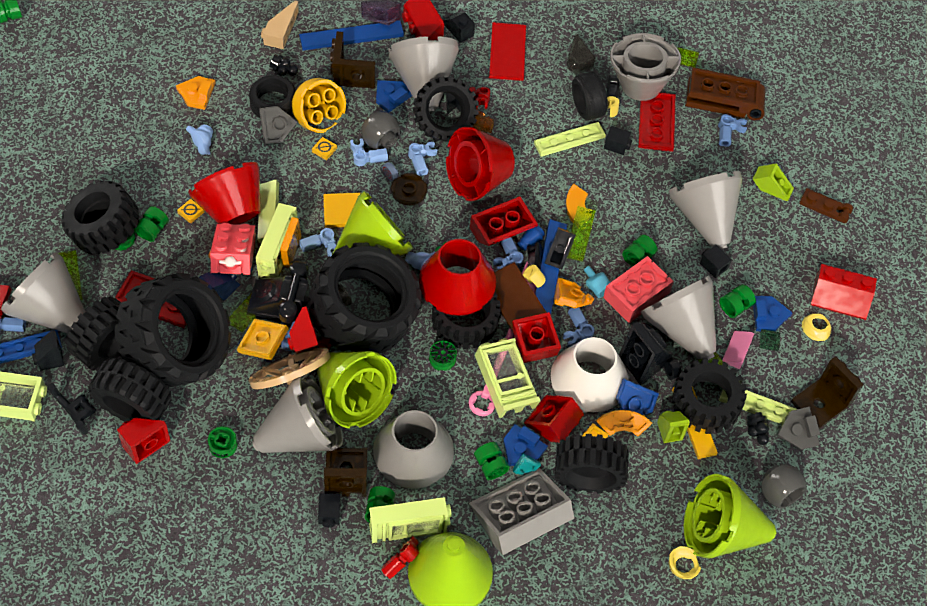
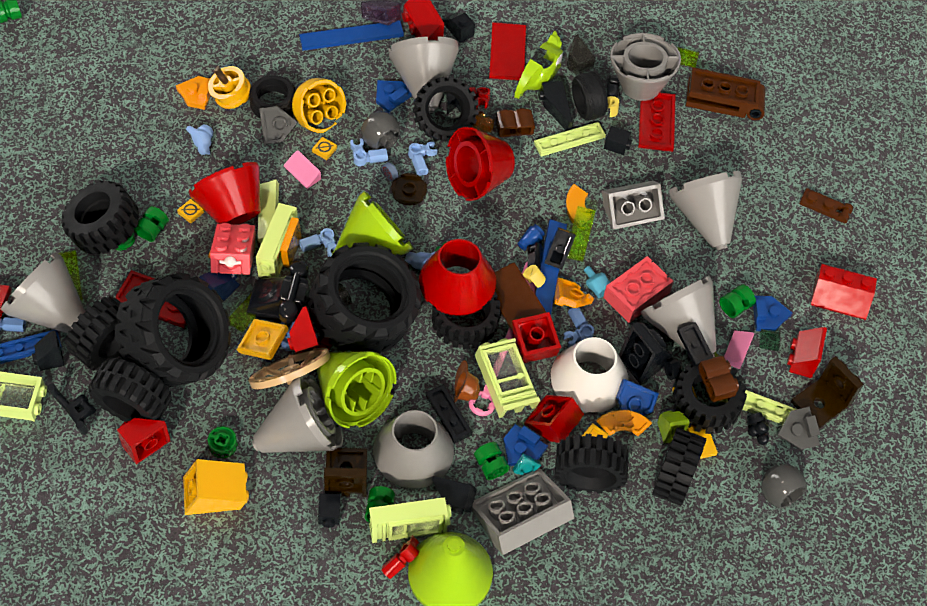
tan slope [261,1,299,49] -> none
black piece [269,54,298,76] -> none
yellow tile [323,193,360,228] -> none
dark brown bracket [330,31,376,89] -> none
green wheel [429,341,457,371] -> none
red slope [470,196,538,246] -> none
medium blue bar [493,237,523,271] -> none
green wheel [622,235,658,267] -> none
light yellow piece [668,546,701,579] -> none
lime cone [684,474,776,559] -> none
black brick [700,245,732,278] -> none
medium blue bar [718,114,747,147] -> none
lime slope [753,163,794,201] -> none
light yellow piece [802,313,831,341] -> none
none -> yellow slope [183,459,249,515]
none -> yellow wheel [208,66,251,109]
none -> bright pink slope [284,150,321,189]
none -> black plate [426,384,472,444]
none -> black slope [432,476,477,514]
none -> dark orange piece [454,360,480,402]
none -> reddish brown brick [495,108,535,137]
none -> lime animal [514,31,563,99]
none -> black slope [538,81,573,131]
none -> light grey slope [602,181,665,230]
none -> black tyre [652,427,707,506]
none -> black plate [677,322,713,367]
none -> reddish brown brick [698,355,739,402]
none -> slope [787,327,827,378]

